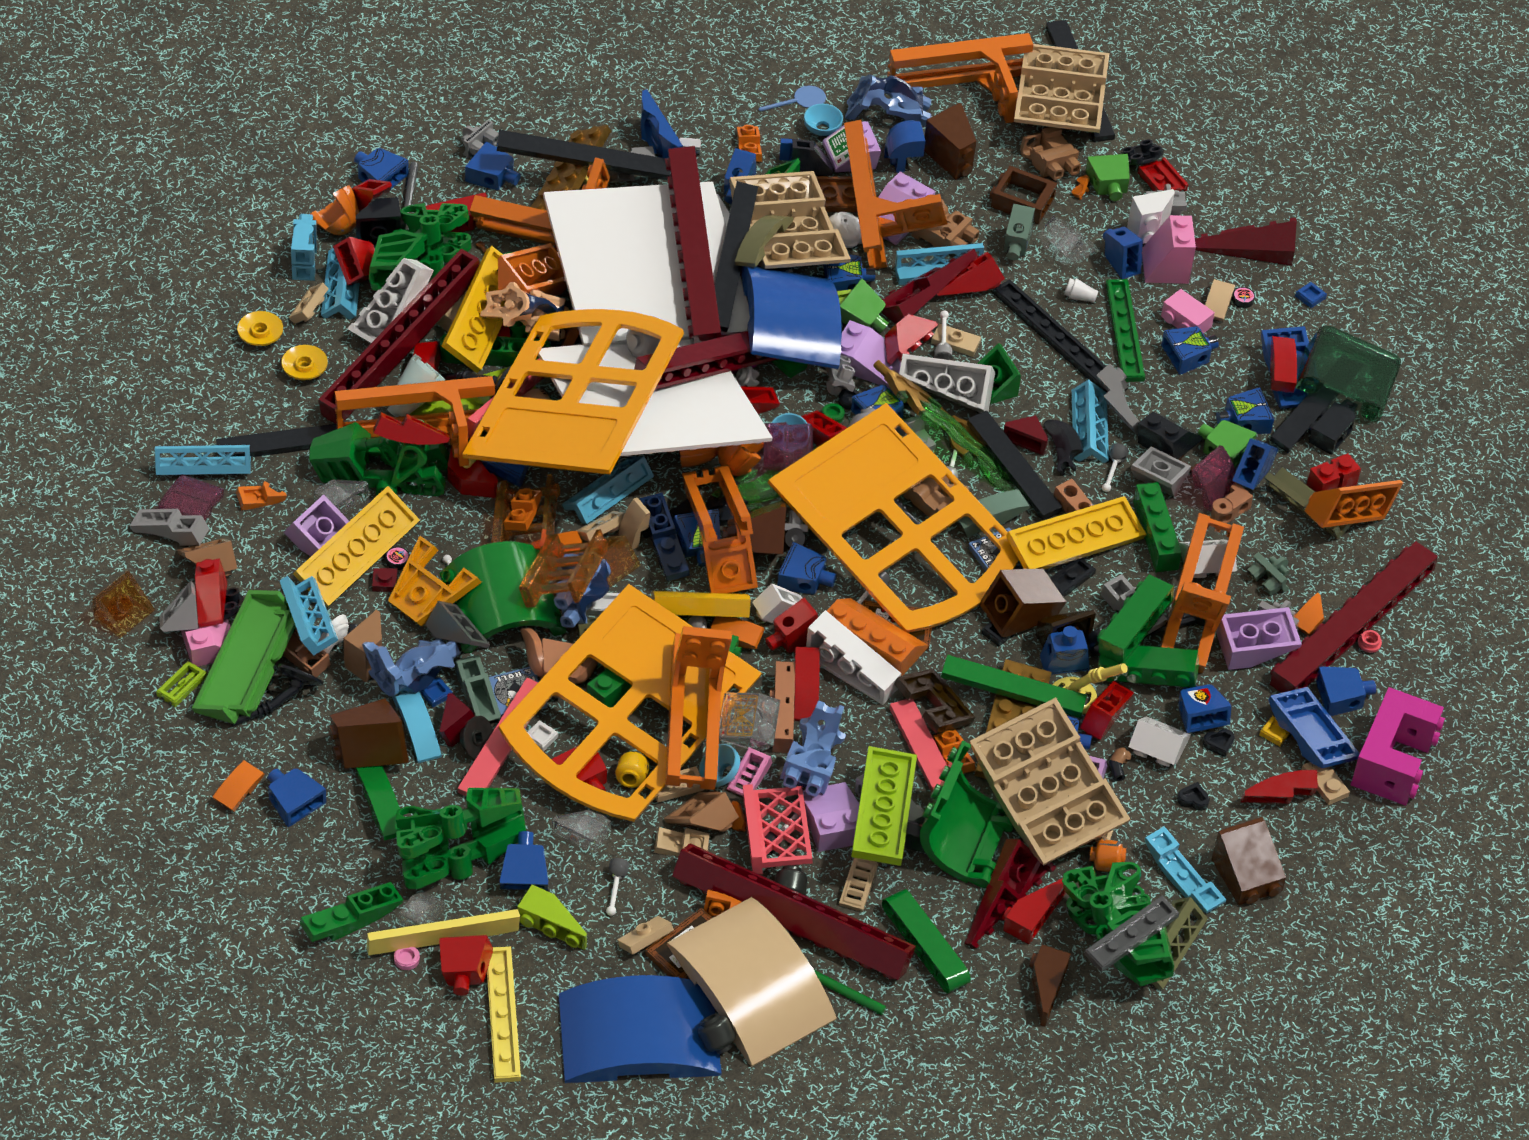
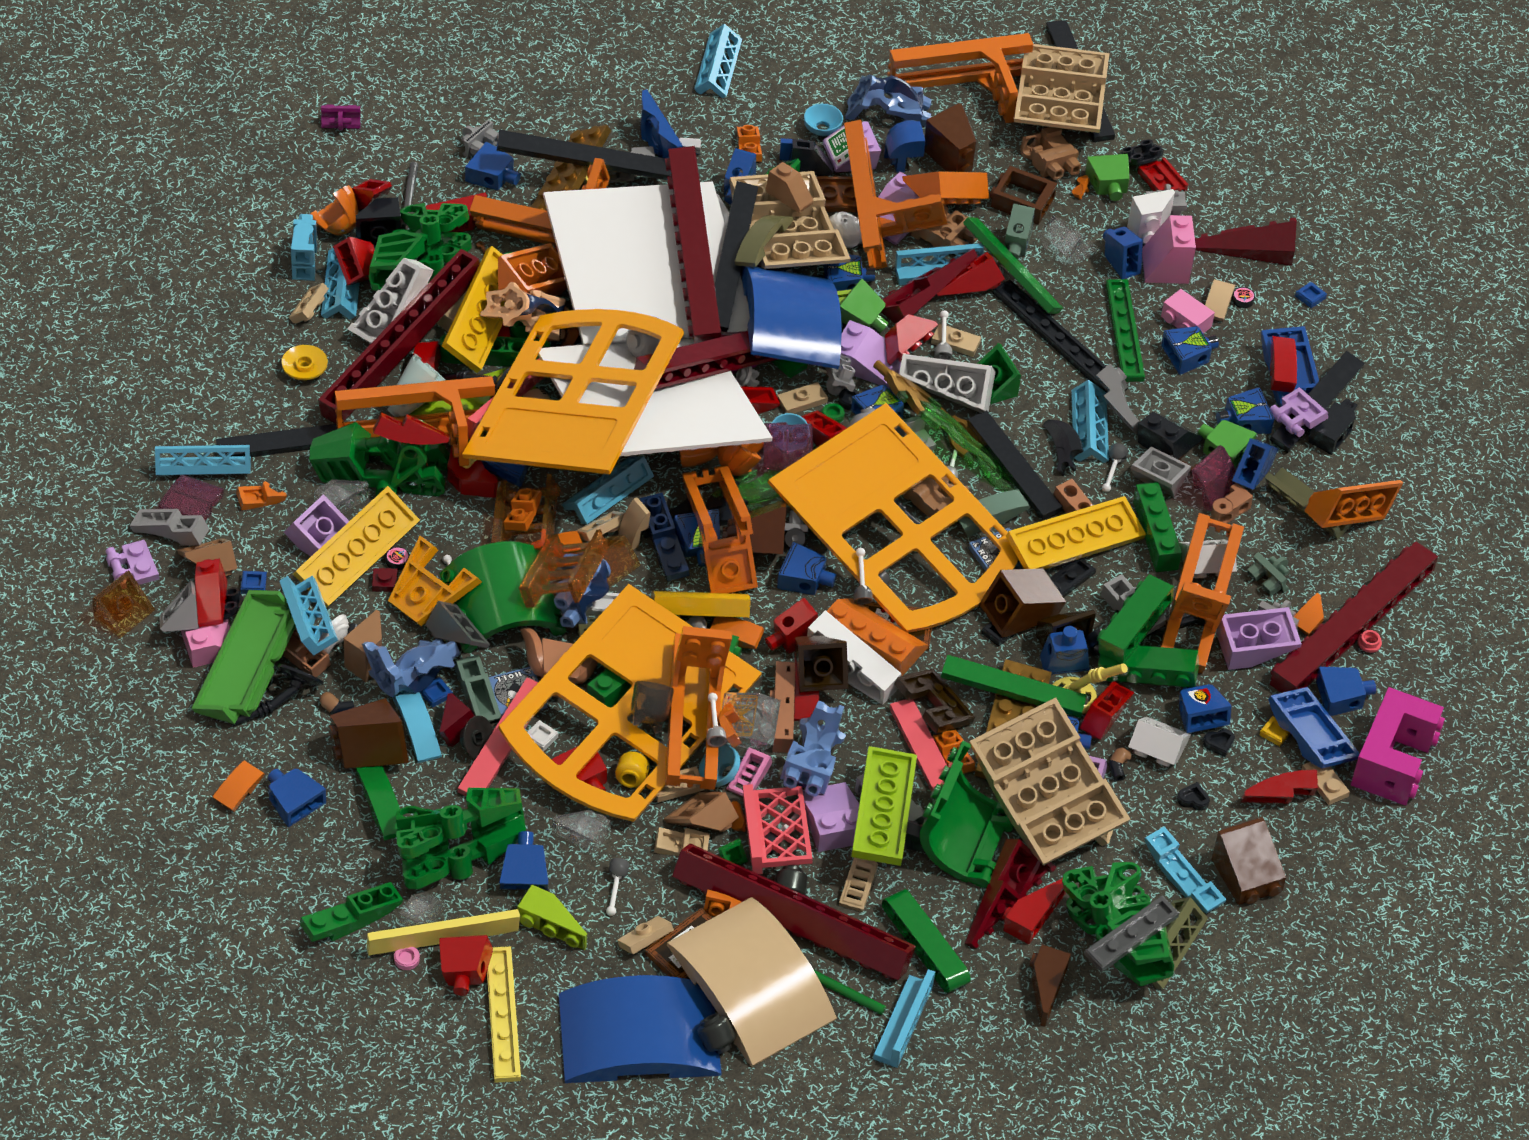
lime tile [156,661,207,707] -> none
yellow dish [237,311,283,346] -> none
blue torso [354,148,409,190] -> none
white slope [753,584,803,623] -> none
medium blue piece [758,86,826,112] -> none
dark red slope [1003,415,1048,456] -> none
white cone [1064,278,1098,303] -> none
orange head [1090,839,1127,872] -> none
clear green windscreen [1295,326,1401,422] -> none
red piece [1306,453,1361,492] -> none
none -> lavender plate [106,540,159,588]
none -> blue tile [241,571,267,594]
none -> arm [320,692,354,714]
none -> magenta hips [321,105,361,131]
none -> clear smoke piece [630,681,674,734]
none -> medium azure fence [694,24,742,98]
none -> light grey hinge [706,693,727,747]
none -> green slope [718,838,748,866]
none -> orange slope [719,702,742,748]
none -> medium nougat slope [765,162,814,213]
none -> tan plate [777,382,828,414]
none -> dark brown slope [795,635,848,692]
none -> hinge [854,548,873,605]
none -> medium azure fence [873,969,935,1068]
none -> orange slope [902,171,989,205]
none -> green tile [963,217,1063,314]
none -> lavender plate [1270,387,1328,437]

